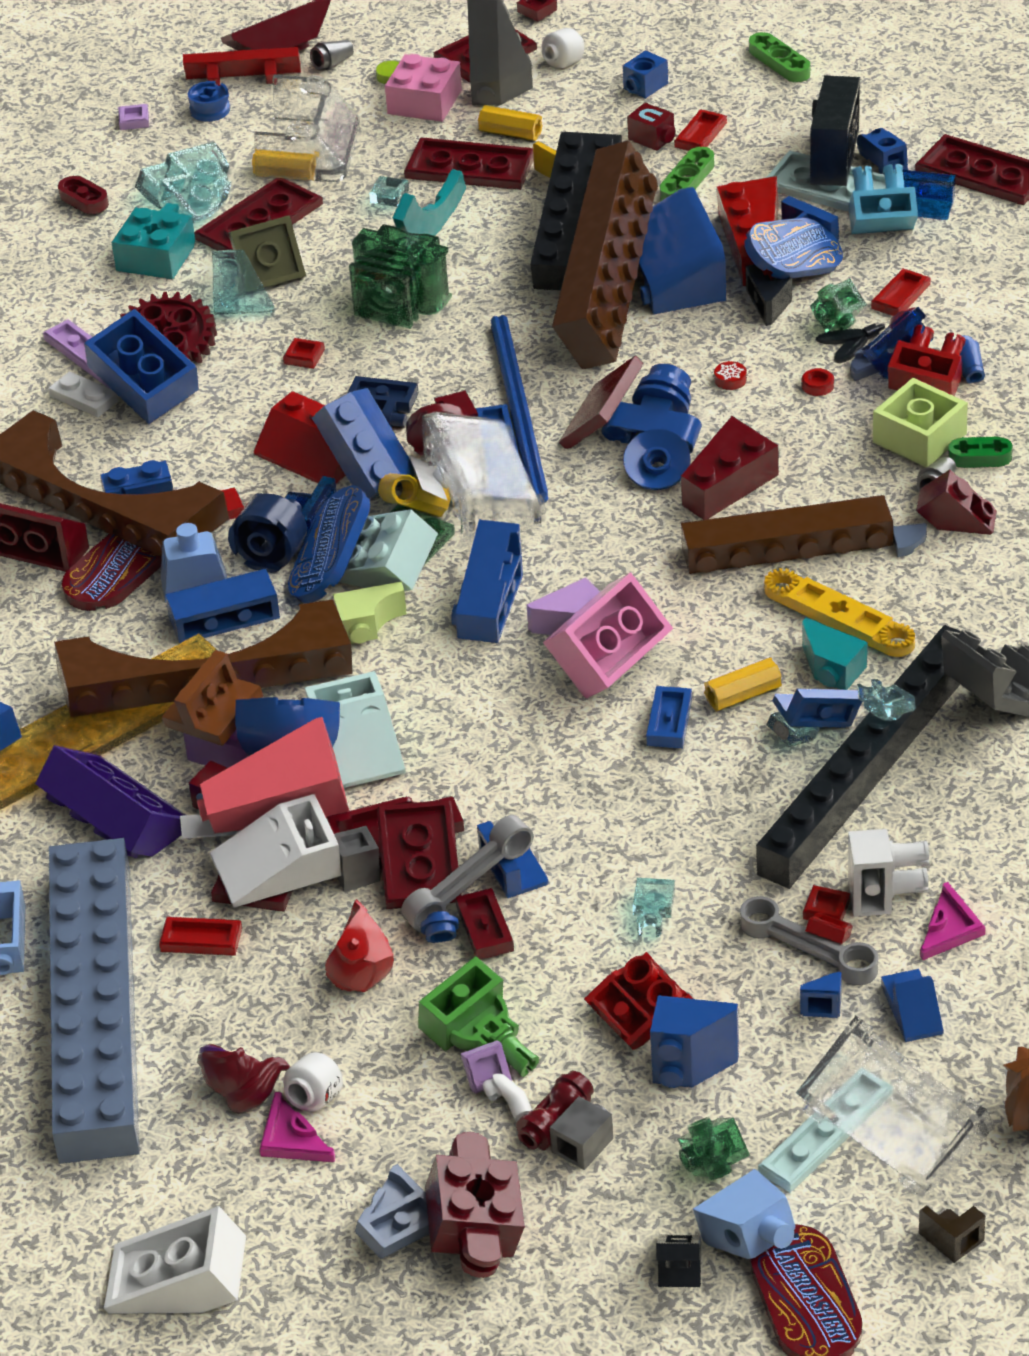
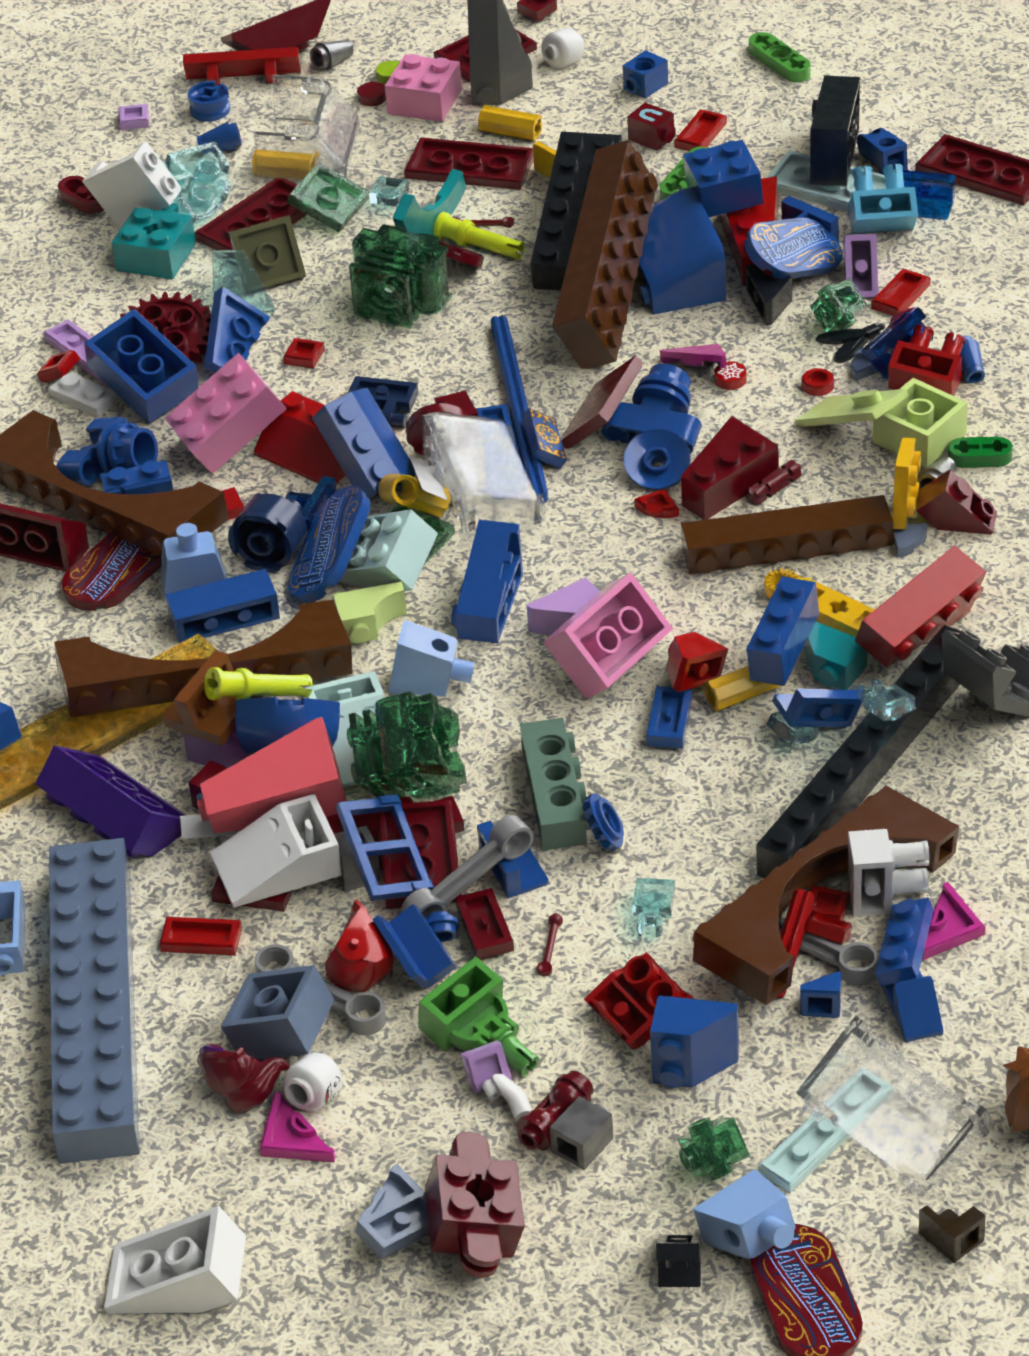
none -> red tile [36,350,80,383]
none -> blue beam [56,417,158,486]
none -> white panel [82,142,181,227]
none -> bright pink brick [165,353,287,473]
none -> blue cone [197,122,242,154]
none -> blue wing [204,287,270,374]
none -> neon yellow pin [204,667,313,700]
none -> sand blue brick [221,965,334,1060]
none -> light grey piece [255,944,386,1035]
none -> clear green plate [287,162,370,232]
none -> blue window [336,795,434,901]
none -> clear green piece [347,691,467,799]
none -> dark red tile [357,82,386,106]
none -> blue panel [373,904,457,989]
none -> light blue torso [388,620,475,696]
none -> dark red tile [422,237,485,268]
none -> neon yellow pin [433,212,525,261]
none -> dark red hinge [453,217,514,228]
none -> sand green brick [520,718,590,850]
none -> blue tile [522,408,567,469]
none -> dark red hinge [537,913,563,976]
none -> blue gear [583,793,624,851]
none -> red tile [634,489,679,518]
none -> dark pink tile [659,344,727,368]
none -> red slope [665,631,728,692]
none -> blue brick [683,139,764,218]
none -> reddish brown arch [692,786,959,1005]
none -> dark red axle [746,460,802,505]
none -> blue brick [746,577,819,686]
none -> red axle [776,889,815,998]
none -> yellowish green piece [795,389,908,427]
none -> lavender slope [843,234,878,298]
none -> wedge [855,545,987,668]
none -> blue plate [875,897,934,986]
none -> yellow plate [892,437,921,530]

